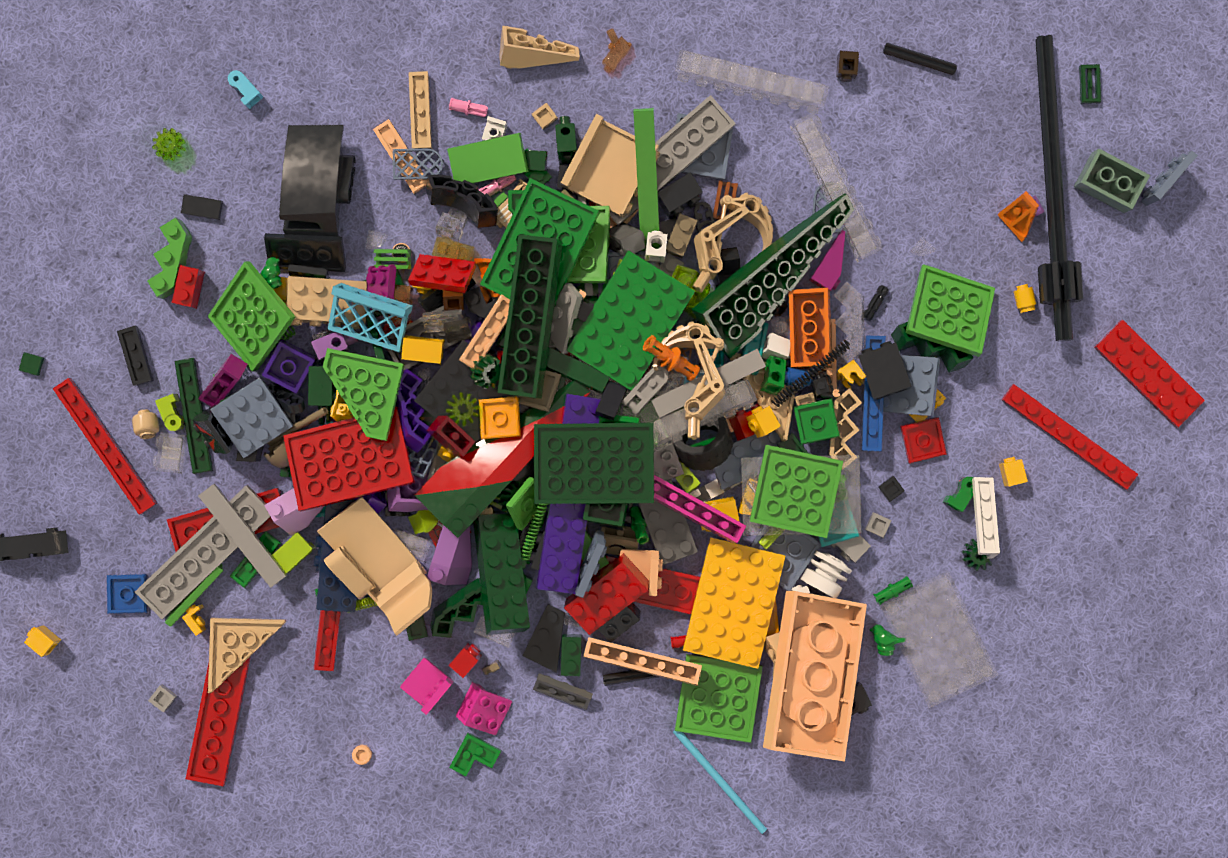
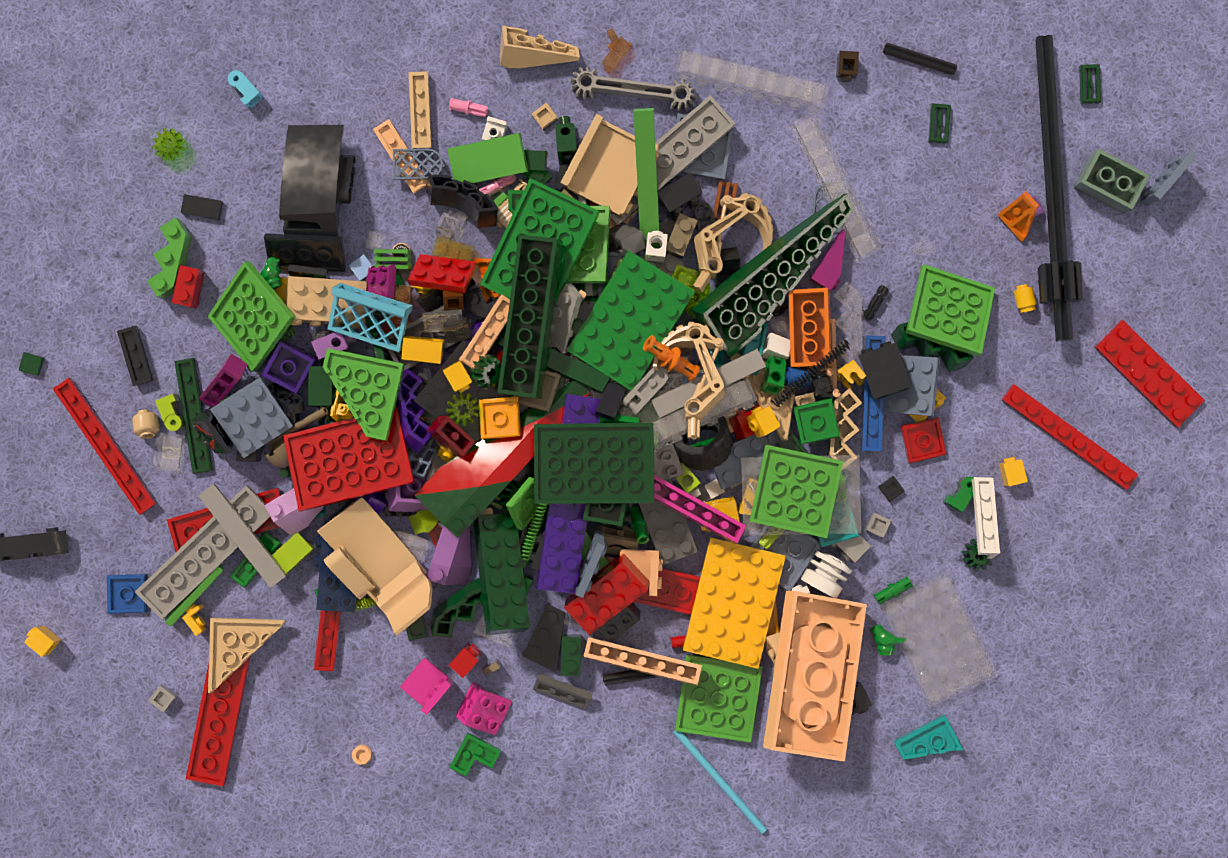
none -> light blue tile [349,255,373,281]
none -> yellow brick [442,361,472,393]
none -> light grey arm [570,66,697,112]
none -> teal wing [893,714,963,760]
none -> dark green tile [928,103,951,144]

